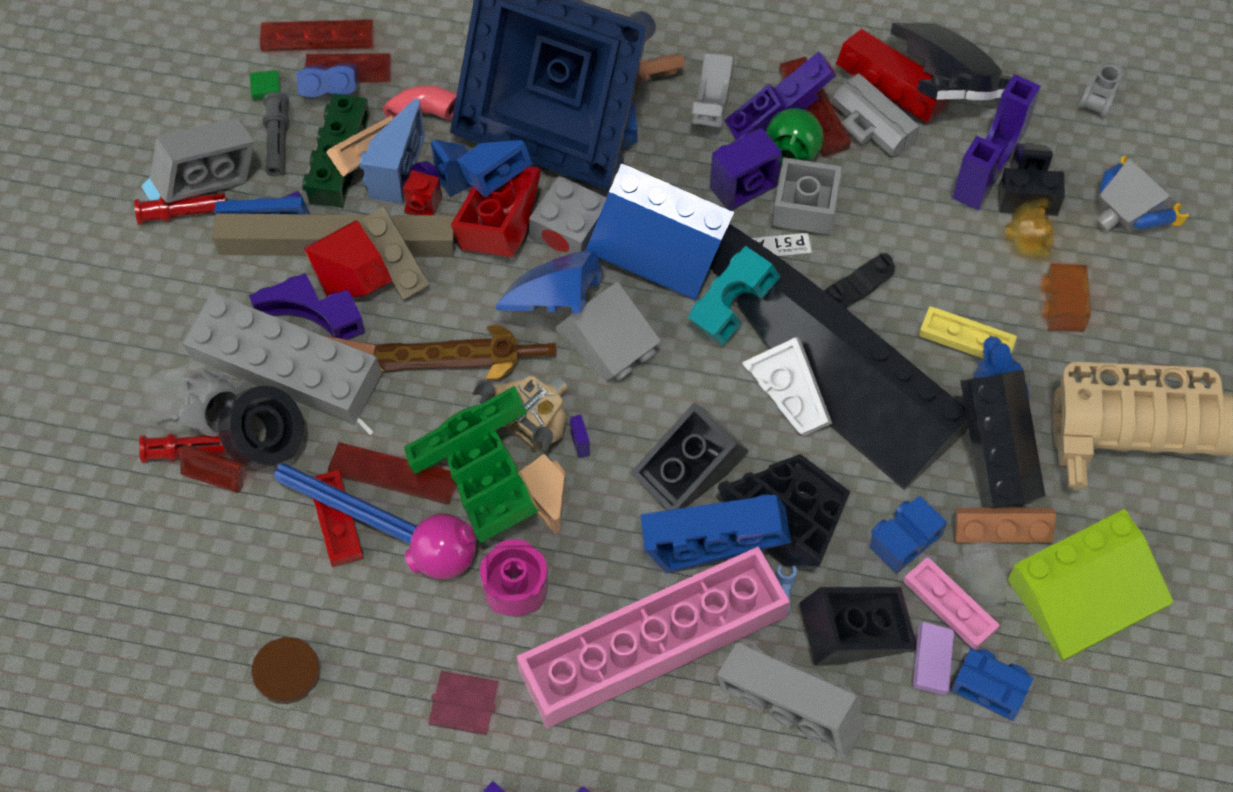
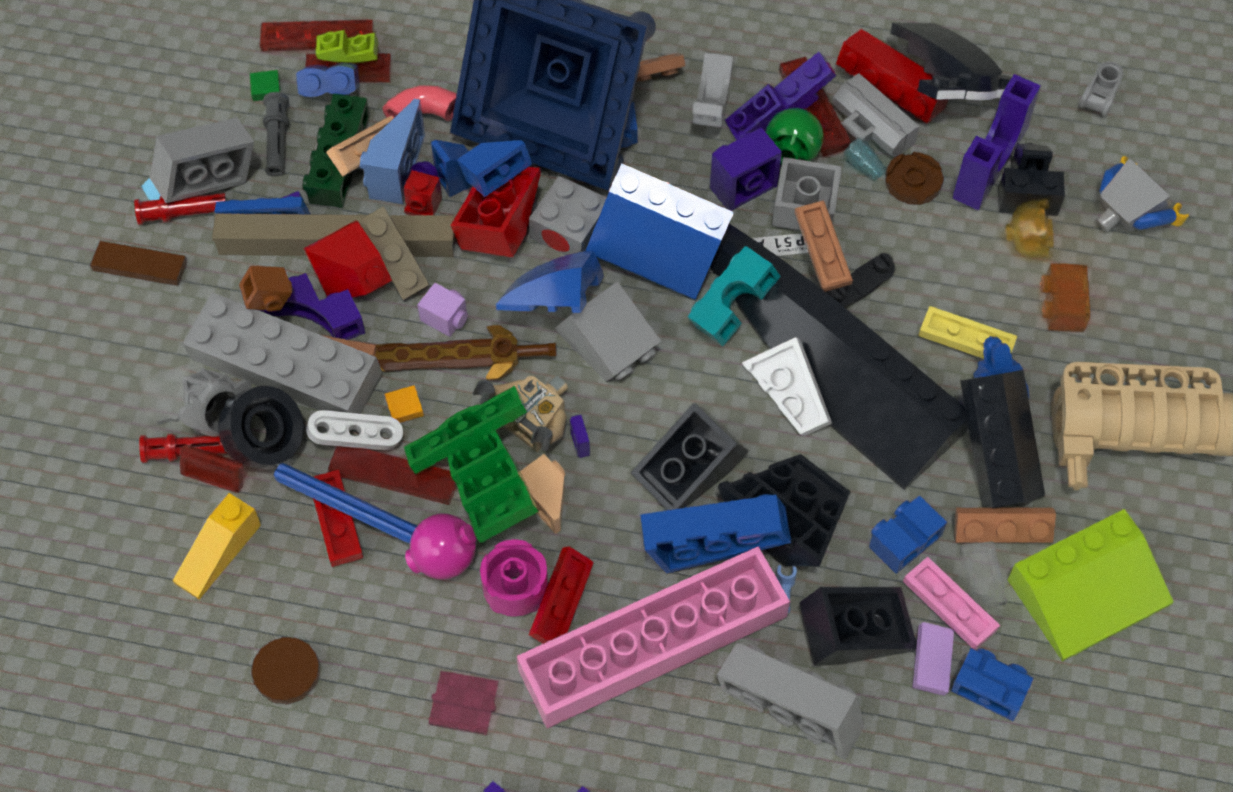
none -> reddish brown tile [90,241,188,286]
none -> yellow slope [173,493,261,600]
none -> dark orange brick [239,266,292,311]
none -> white plate [306,410,403,450]
none -> lime slope [316,30,378,63]
none -> light orange tile [384,385,424,423]
none -> lavender brick [417,283,468,337]
none -> red plate [528,546,594,644]
none -> nougat tile [794,200,853,292]
none -> clear light blue cone [843,138,886,181]
none -> reddish brown tile [885,152,944,205]

